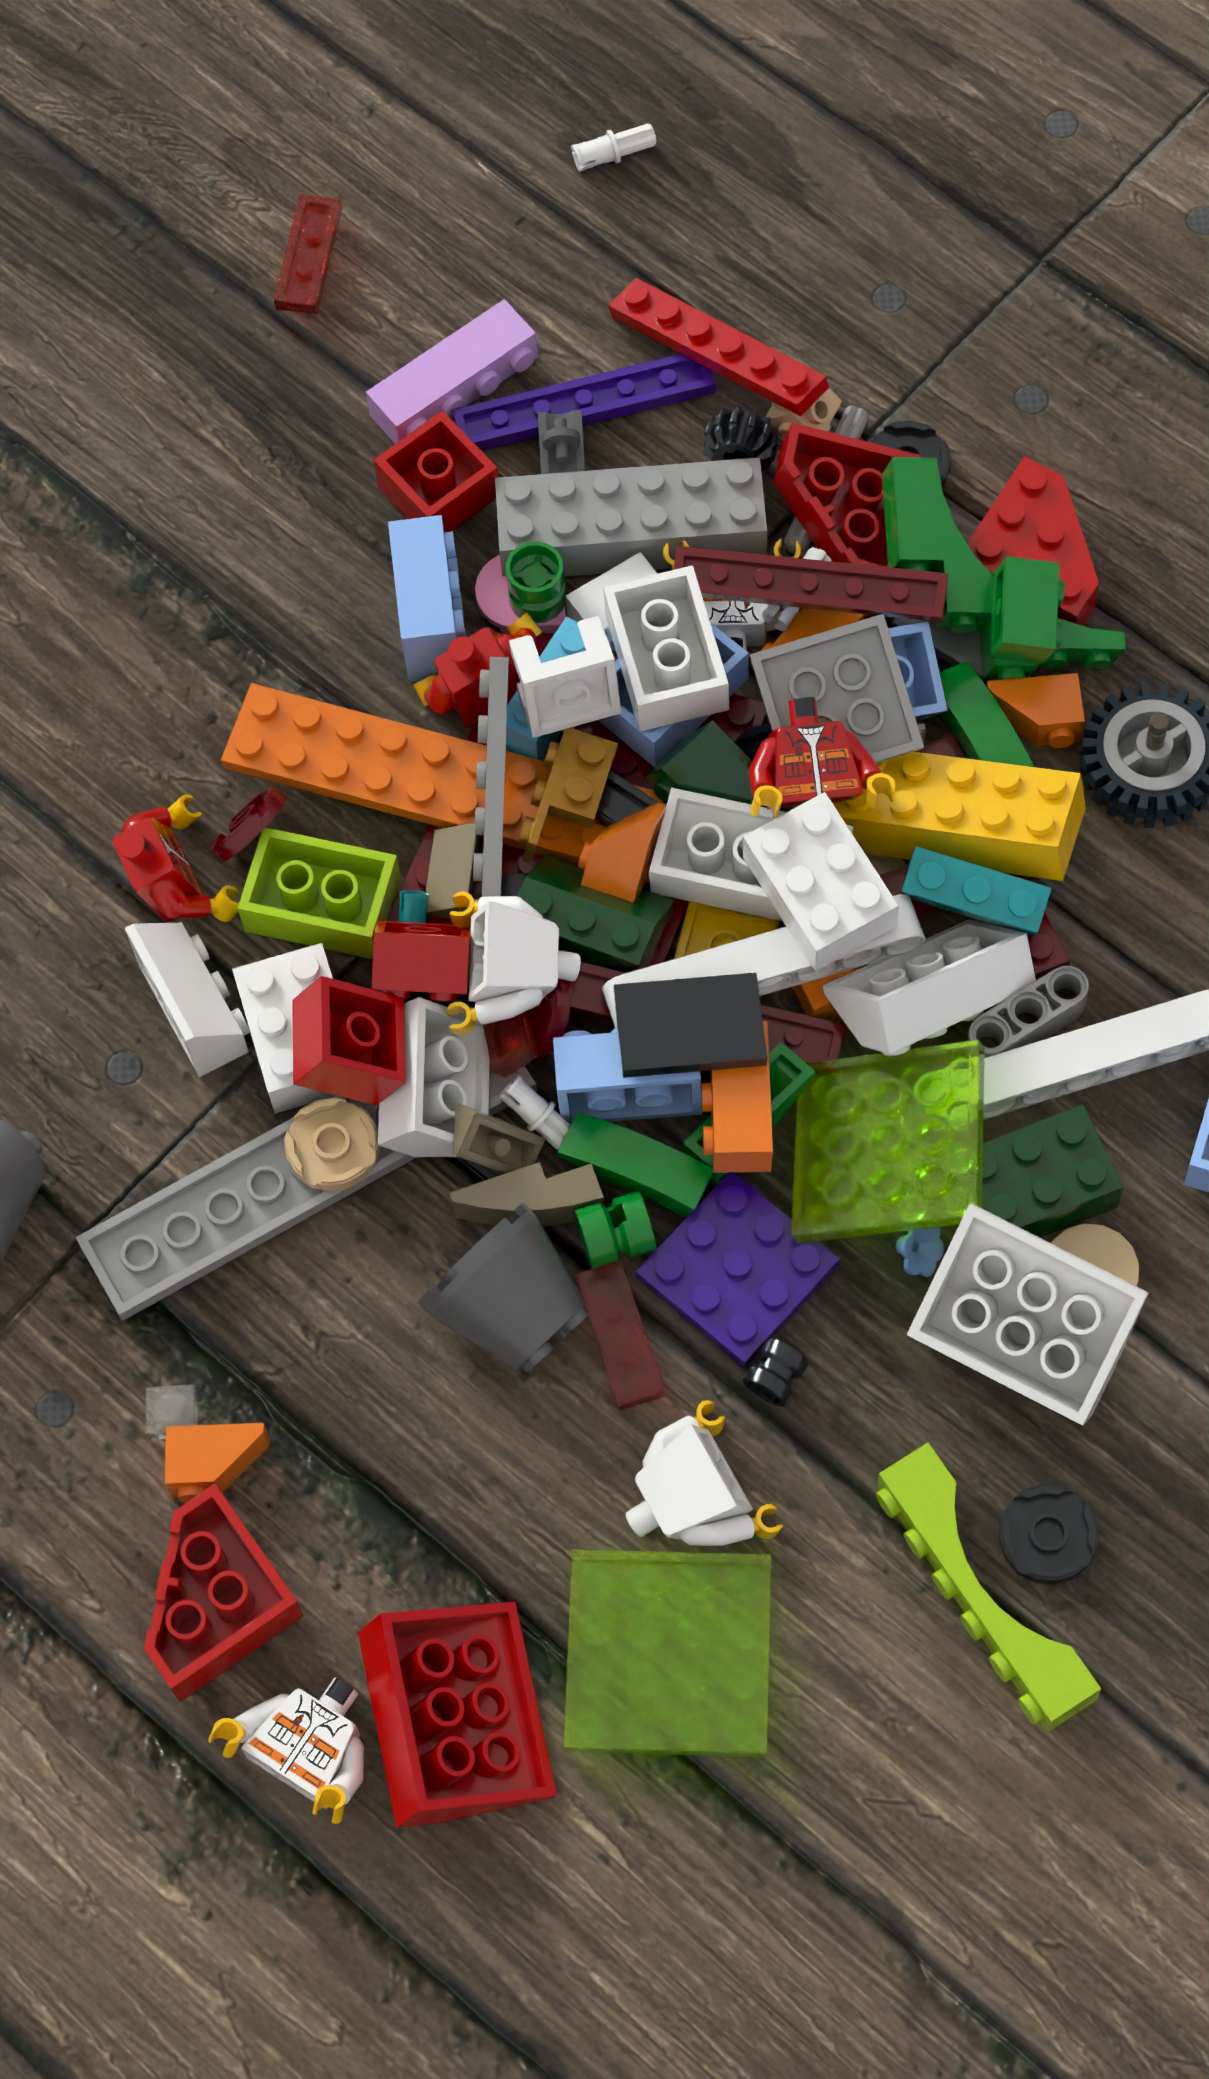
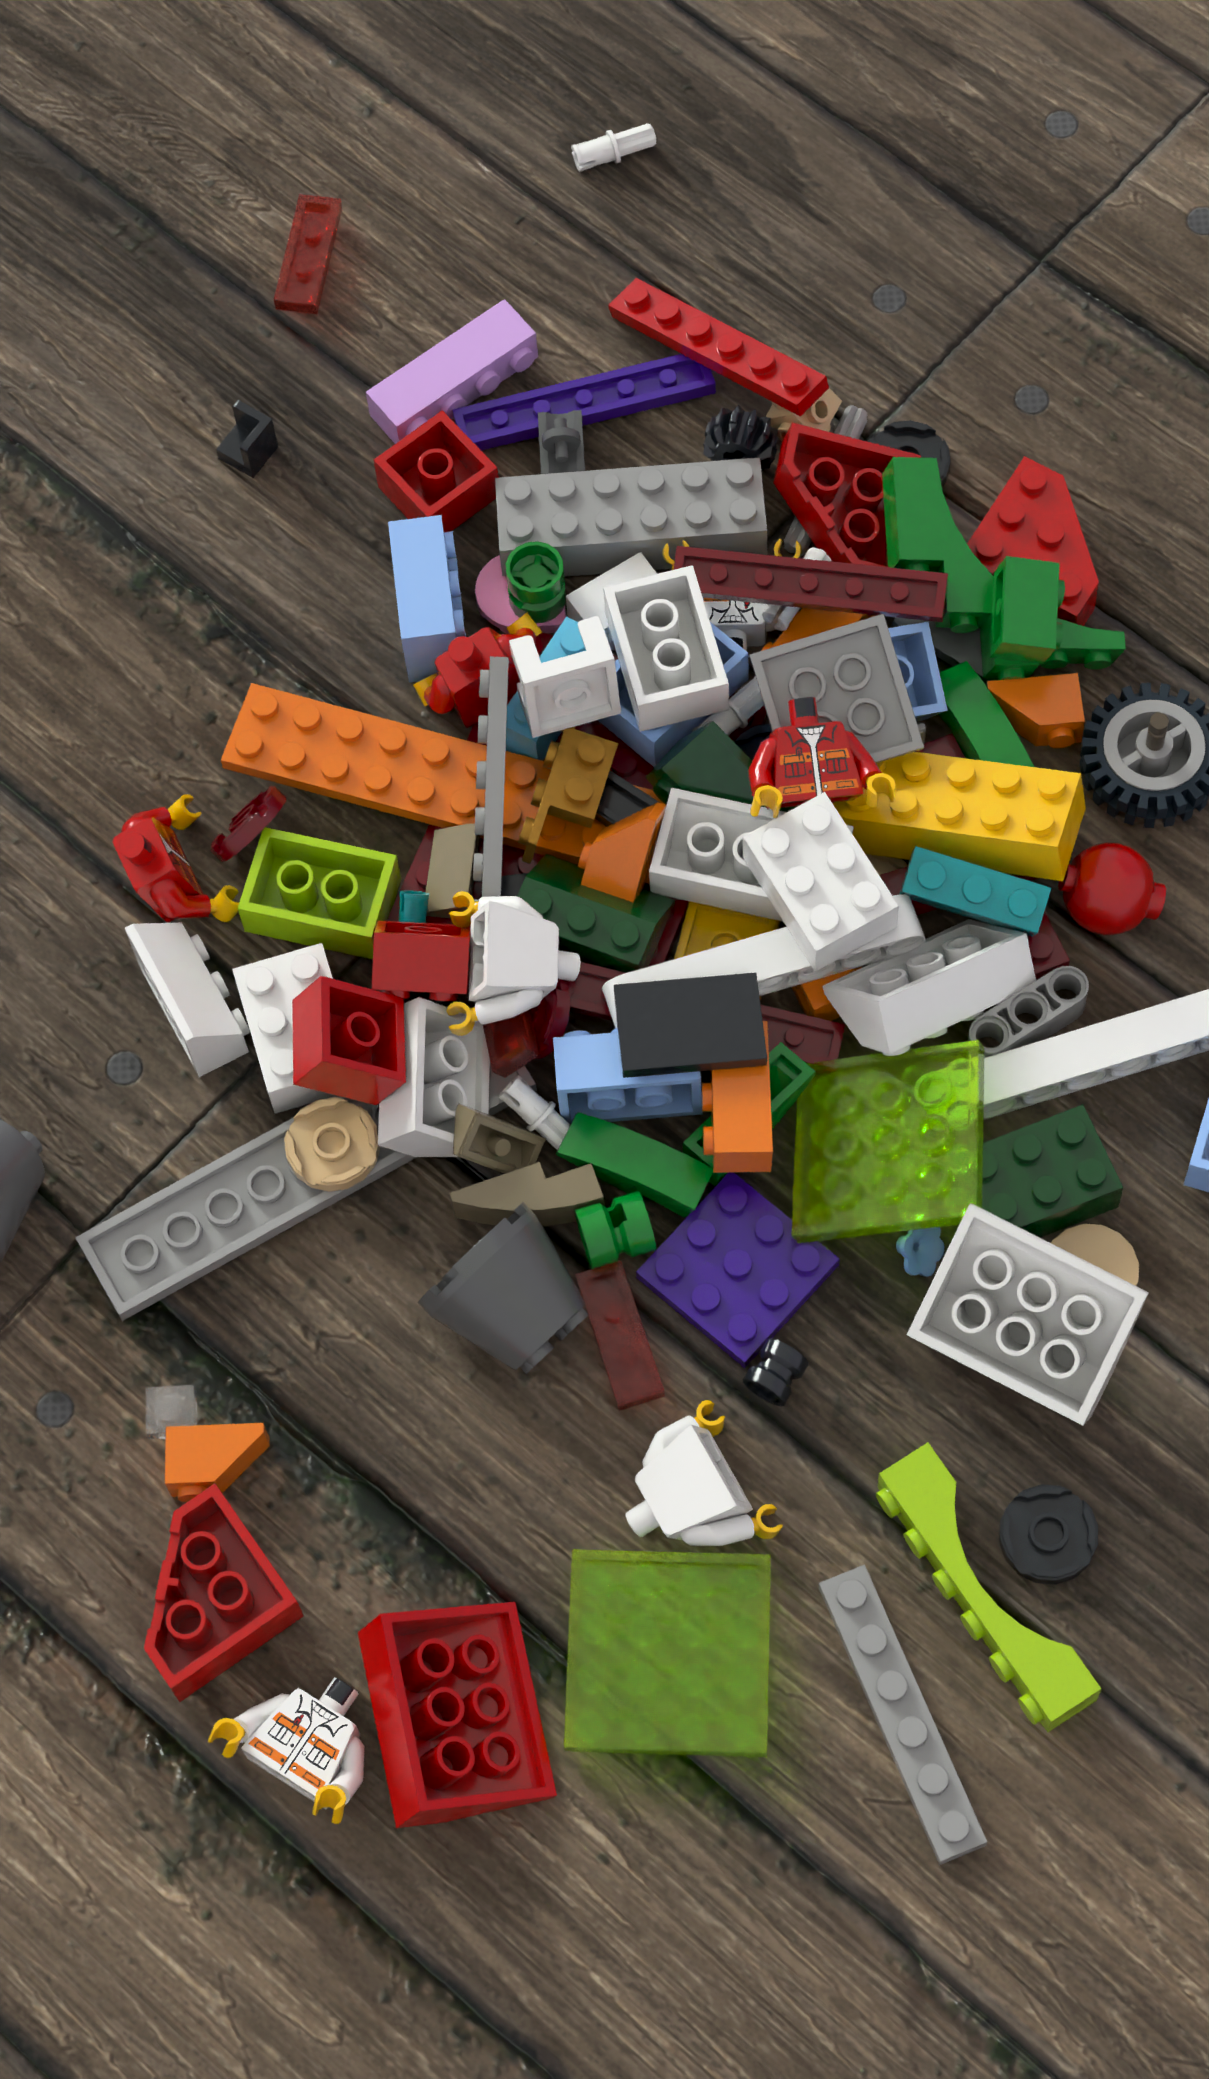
none -> black panel [216,400,278,478]
none -> white axle [692,676,764,736]
none -> light grey plate [819,1564,987,1865]
none -> red brick [1058,842,1166,935]

